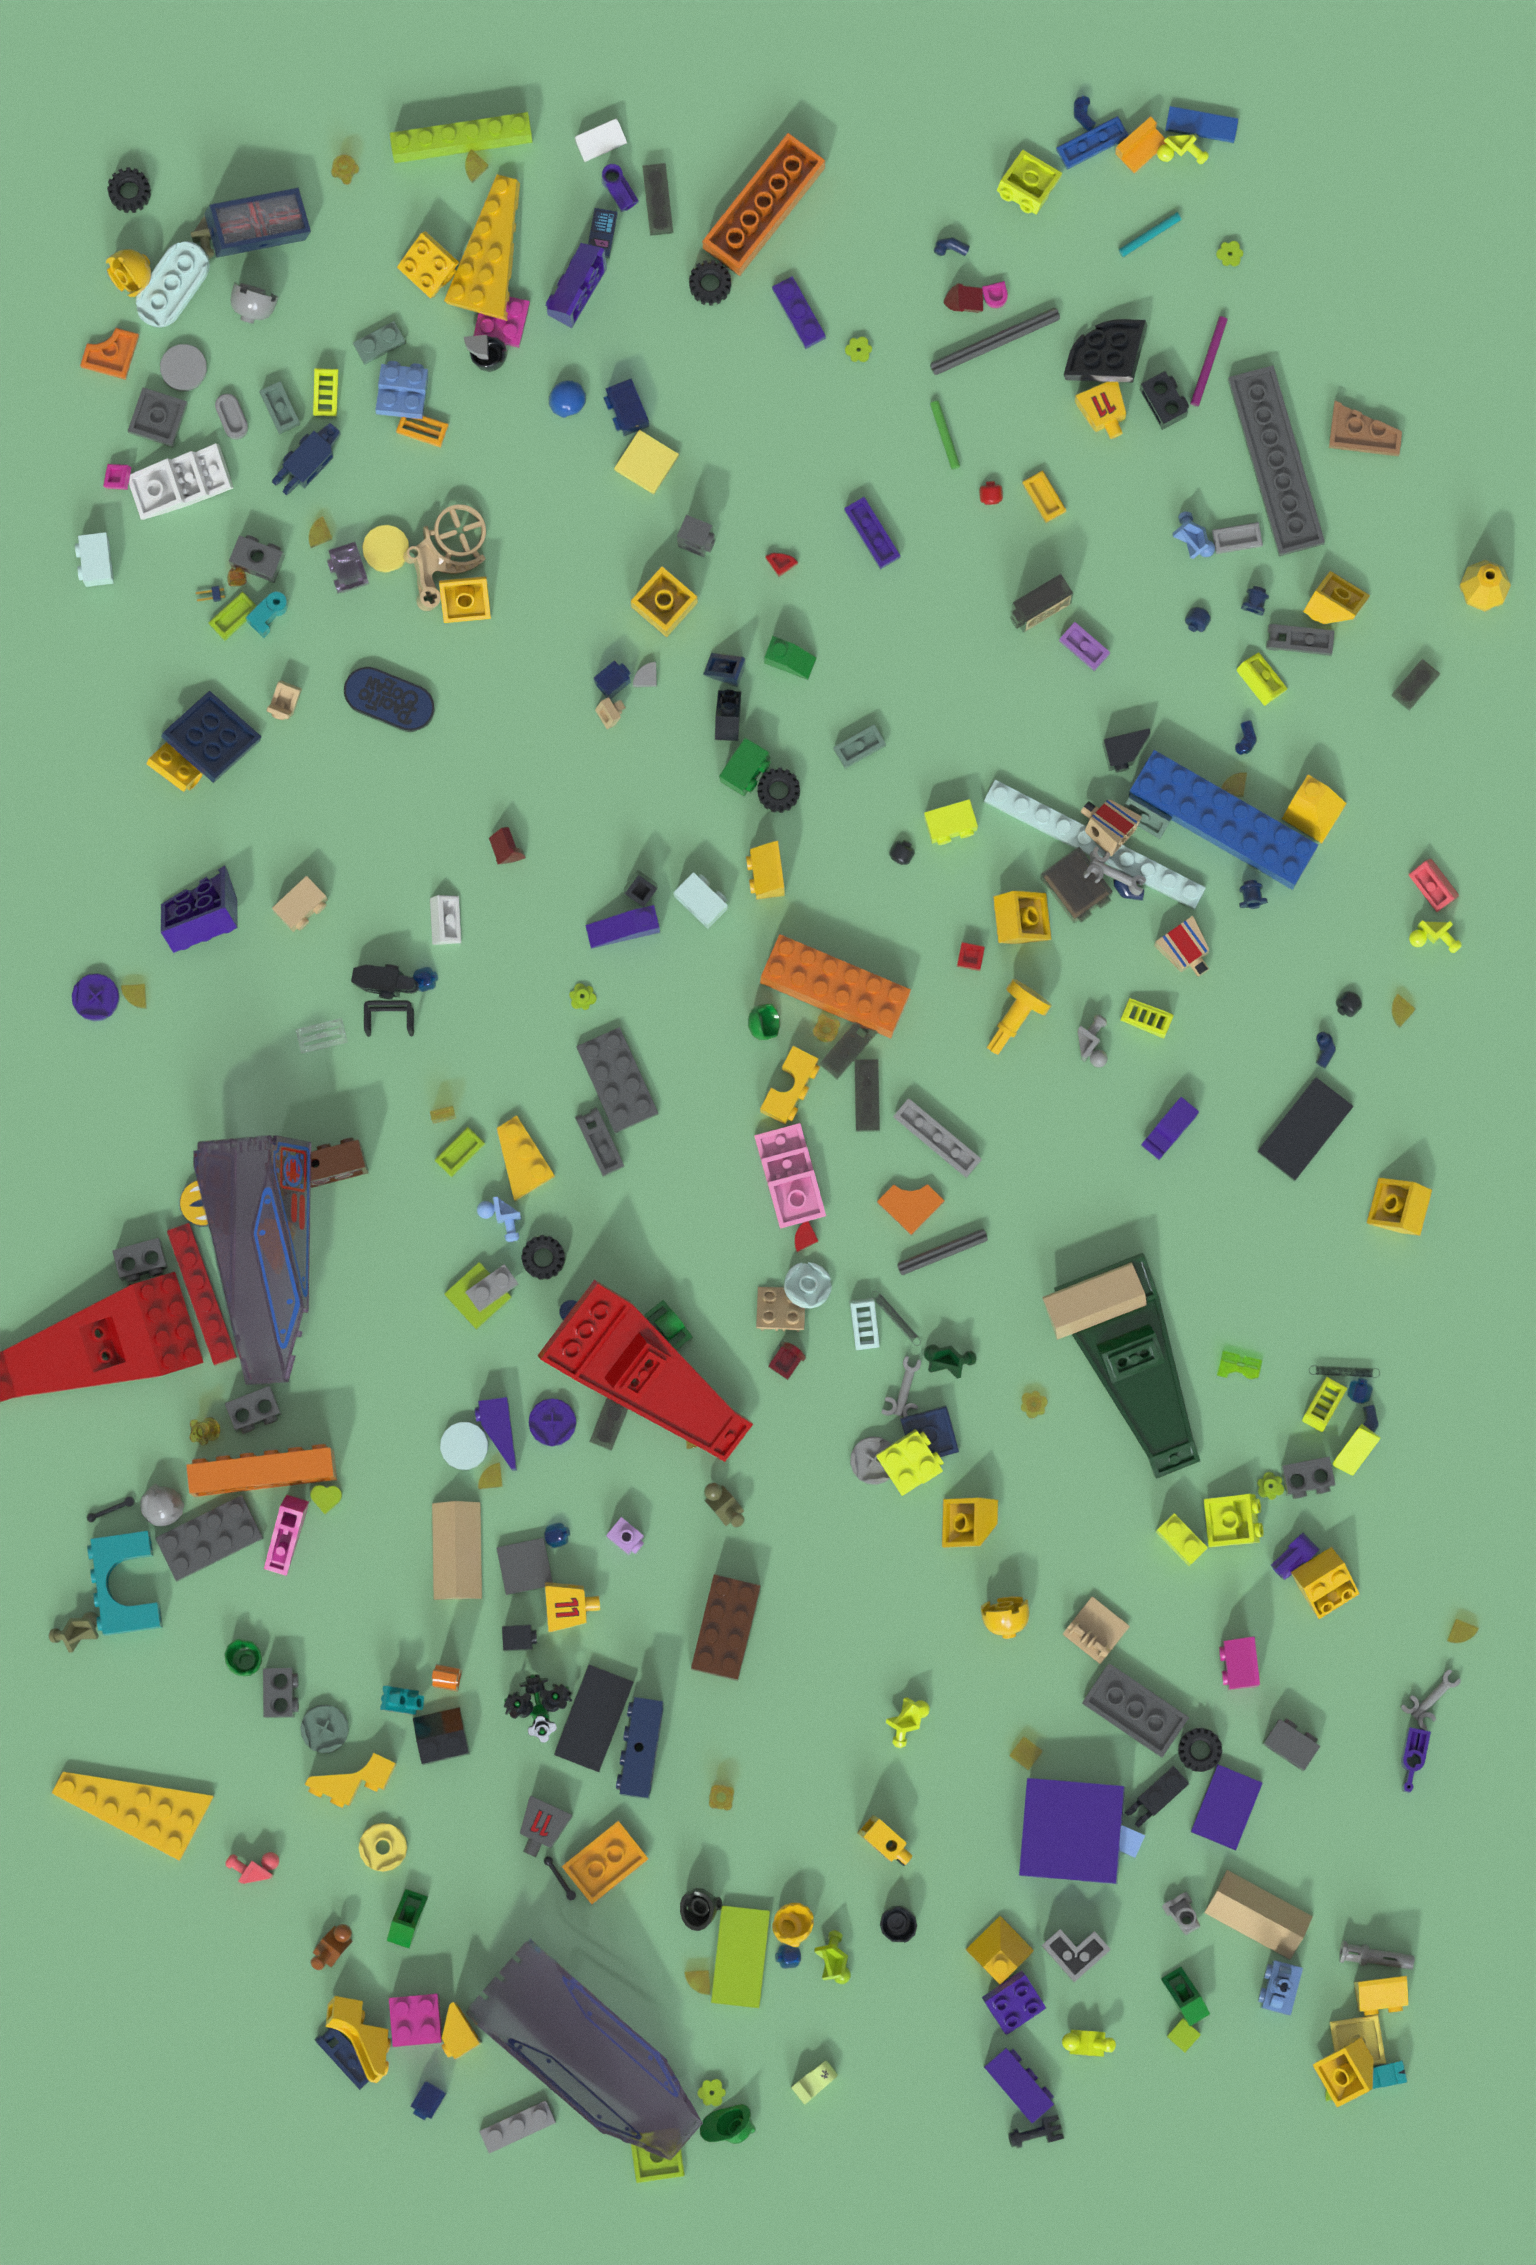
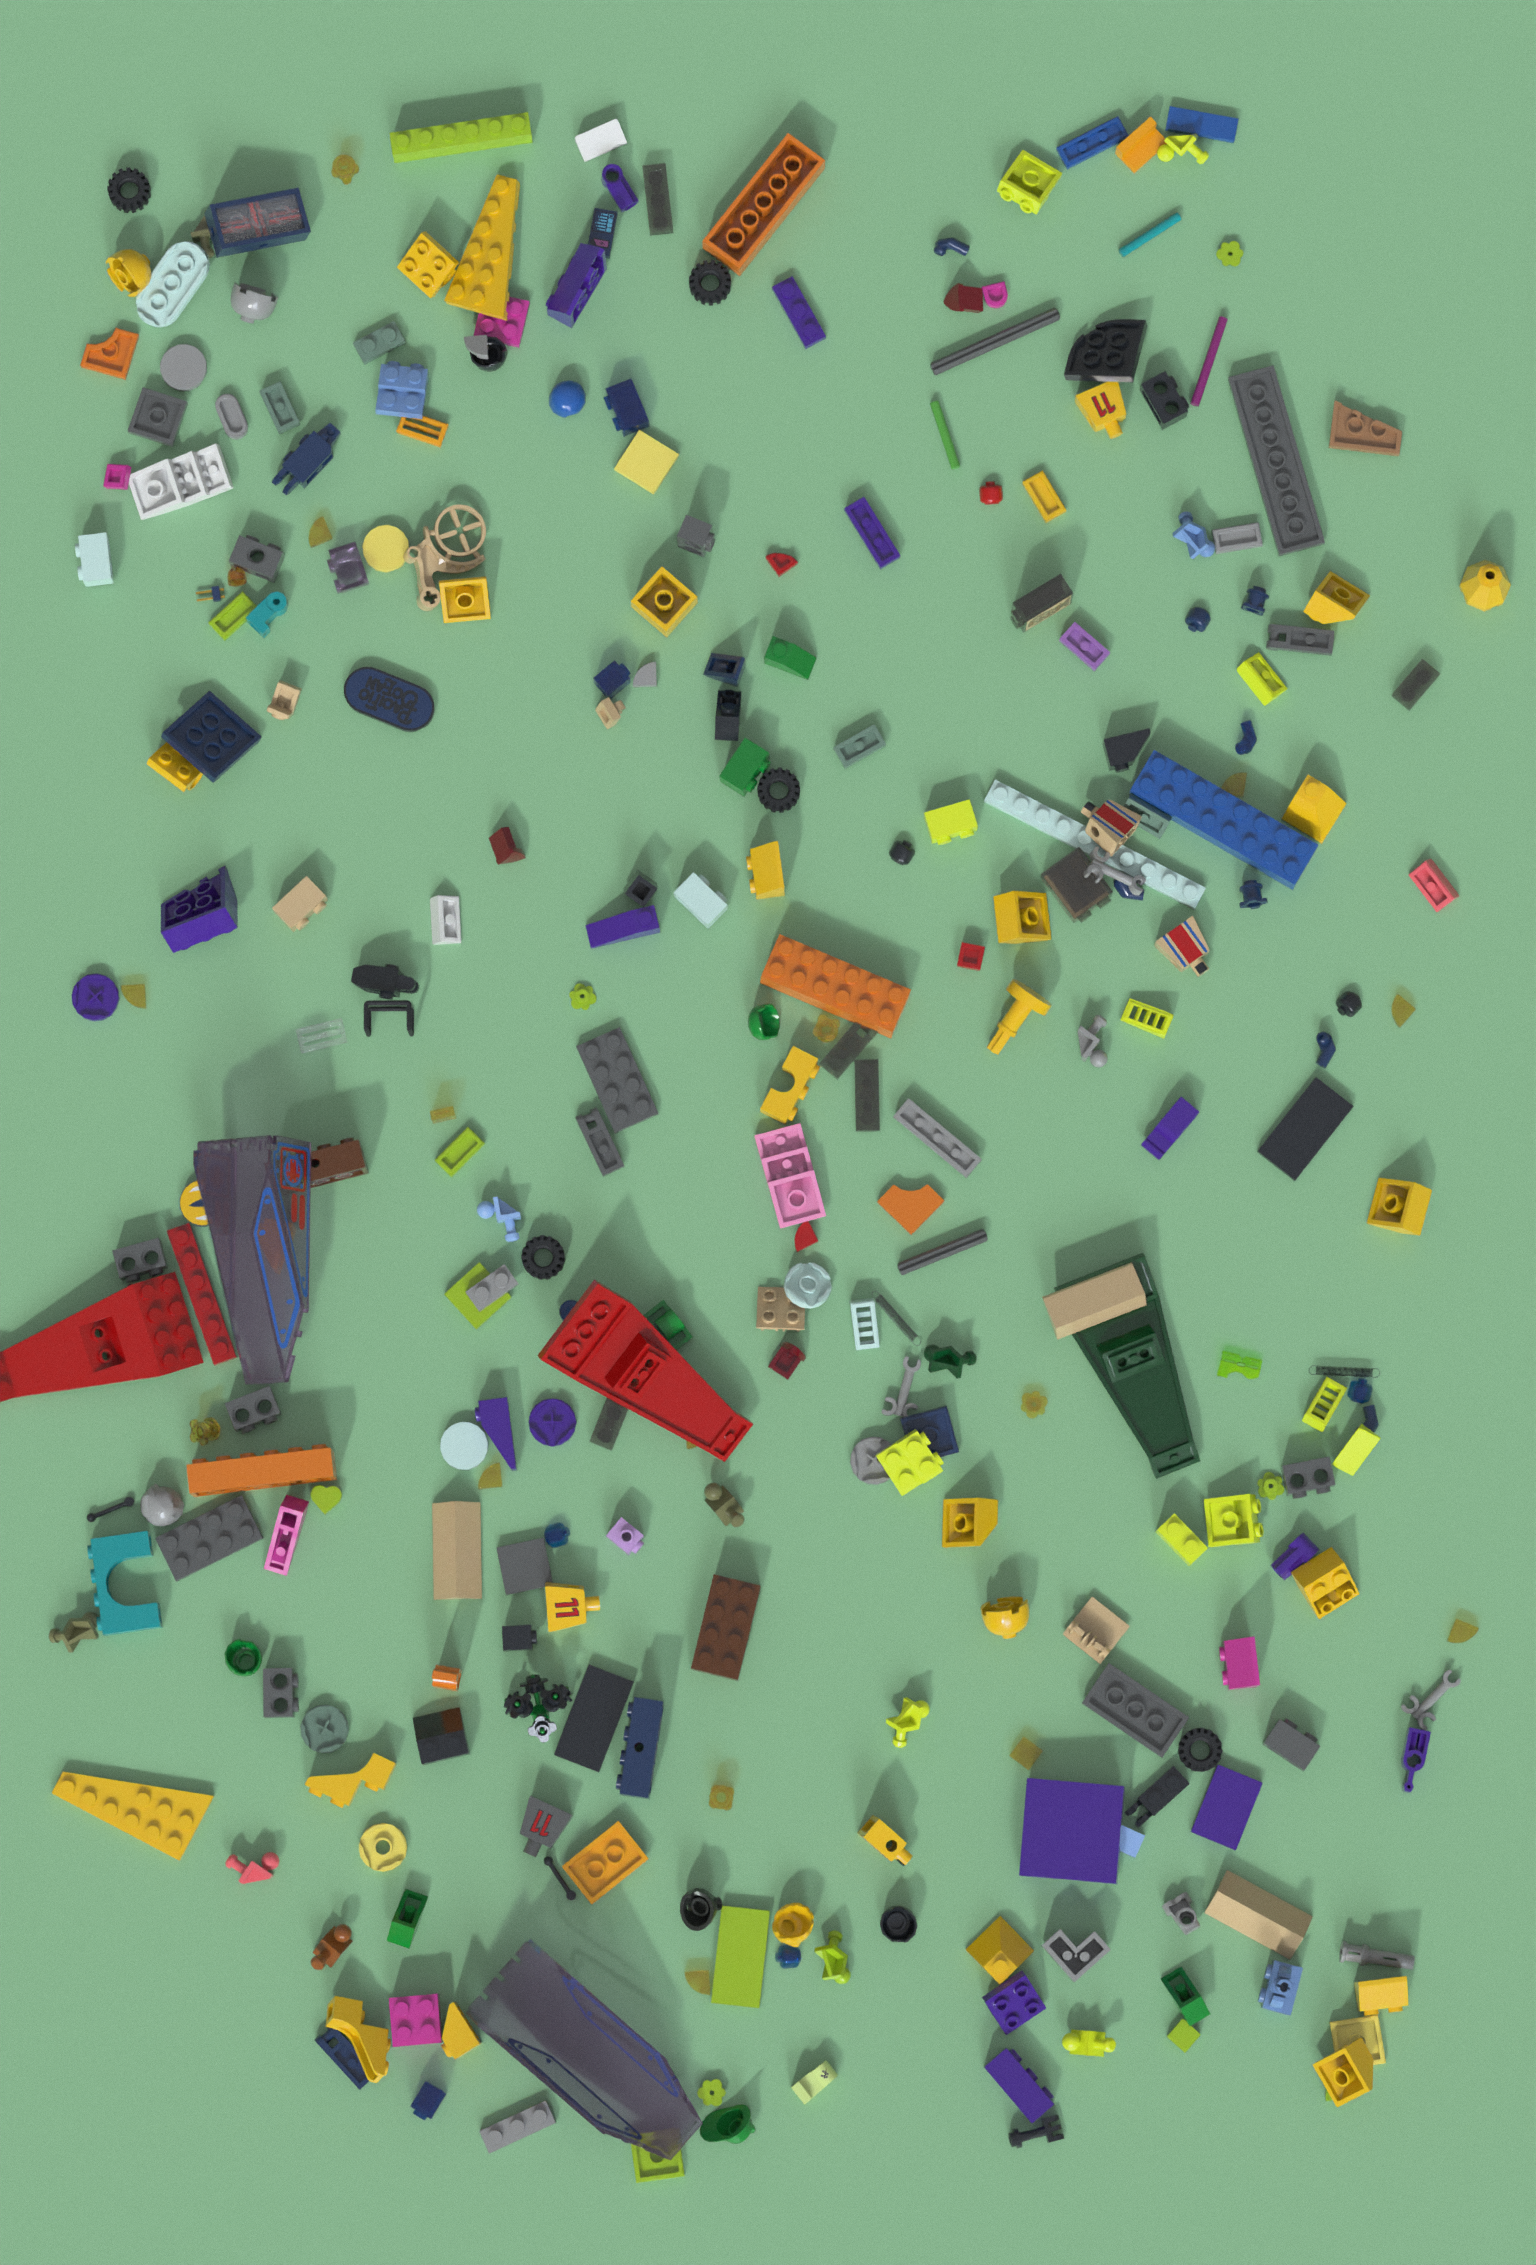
neon yellow slope [313,368,339,416] -> none
teal hips [380,1686,424,1715] -> none
piece [413,967,438,992] -> none
clear yellow tile [465,149,489,183] -> none
yellow wing [497,1116,555,1202] -> none
lime plant [845,337,872,362] -> none
clear blue arm [1073,96,1096,131] -> none
teal leg [1373,2060,1407,2089] -> none
neon yellow piece [1409,920,1462,953] -> none

